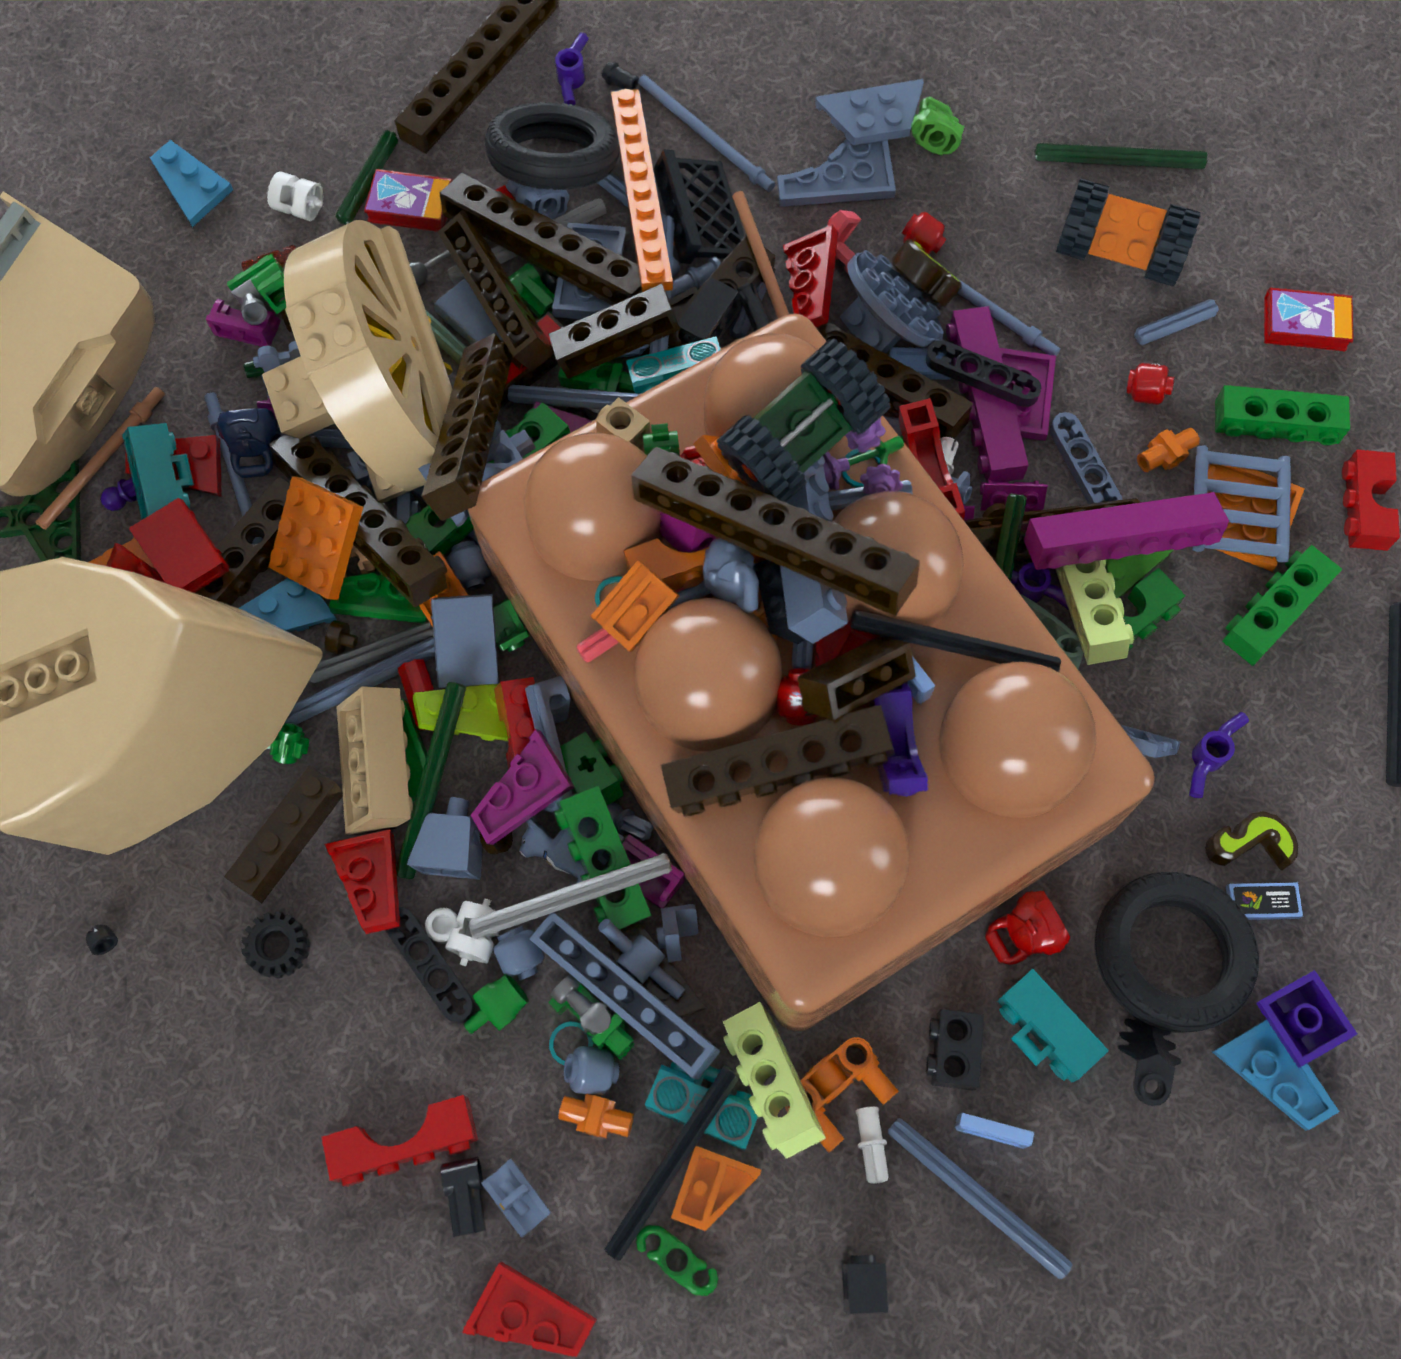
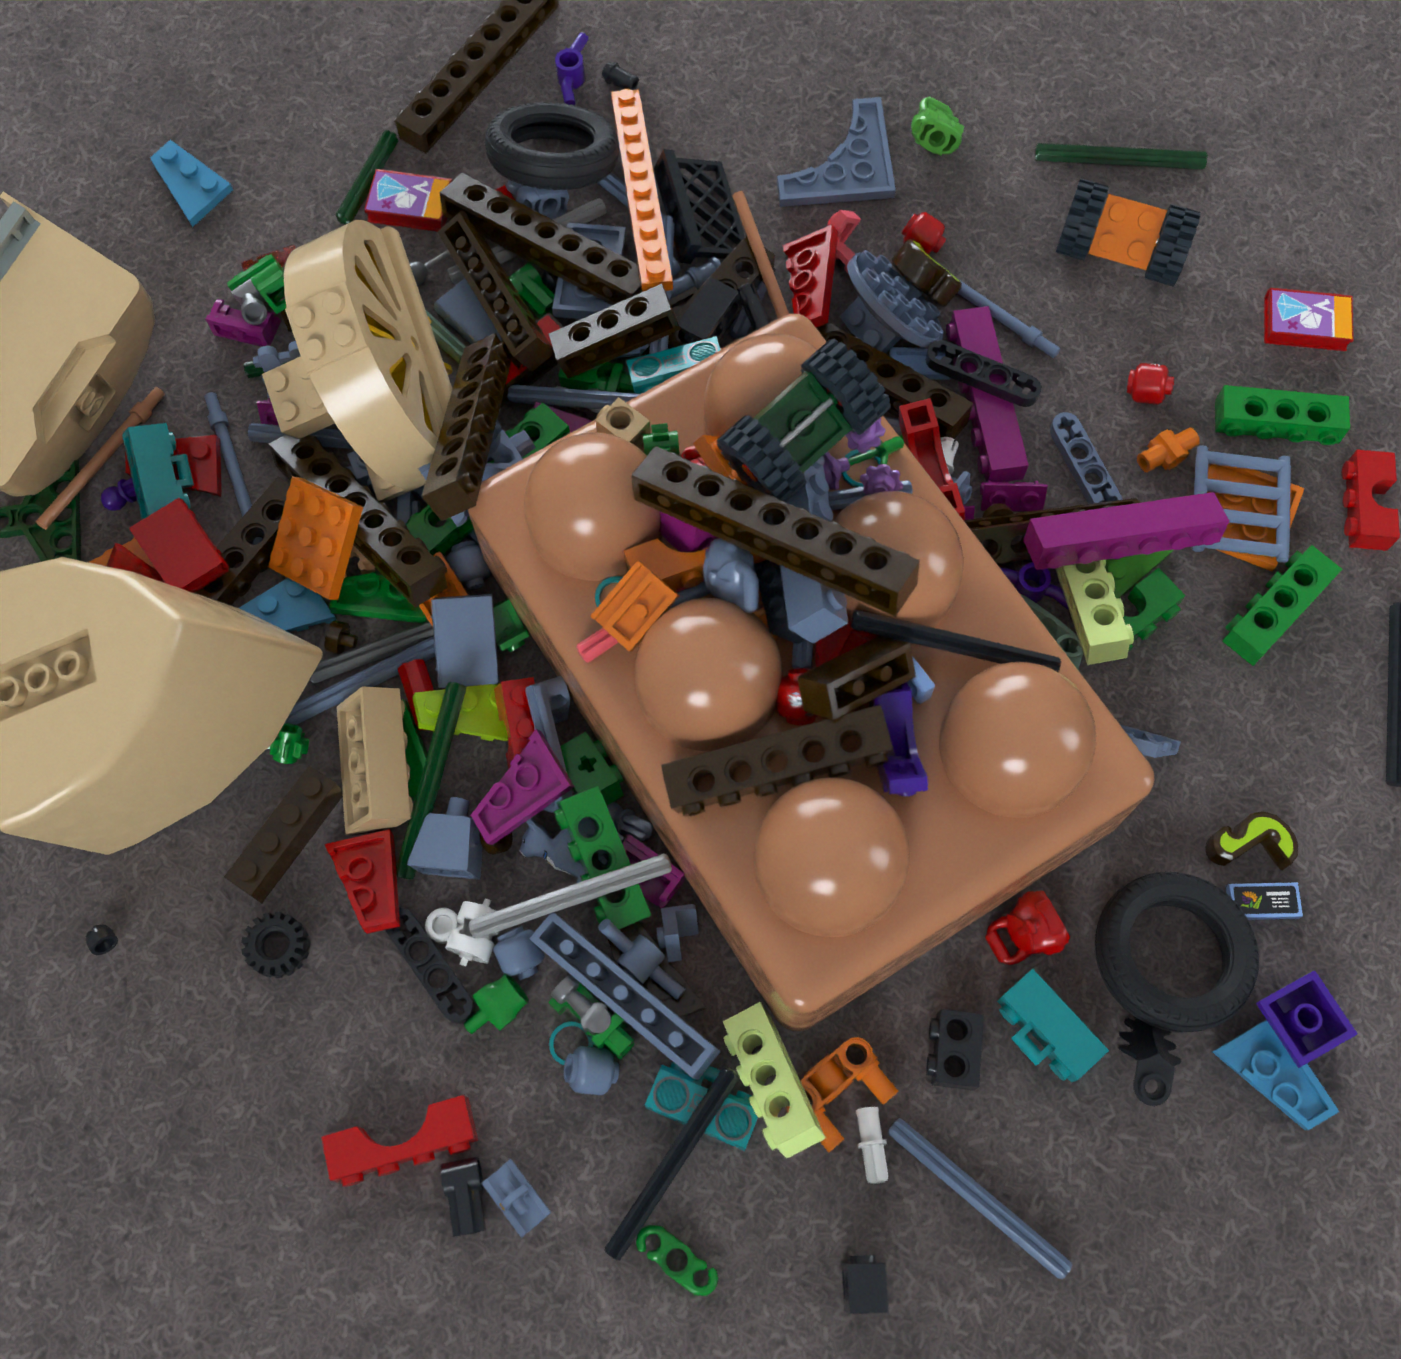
dark blue piece [217,408,278,478] -> none
white wheel [267,171,323,221] -> none
red wing [461,1261,597,1357] -> none
orange axle [558,1094,634,1139] -> none
sand blue bar [638,75,775,192] -> none
orange wing [671,1146,761,1231] -> none
sand blue wing [815,79,924,146] -> none
light blue tile [955,1113,1034,1149] -> none
dark green axle [995,494,1027,582] -> none
magenta wing [999,348,1056,441] -> none
sand blue axle [1134,299,1219,345] -> none
dark purple piece [1189,712,1249,798] -> none

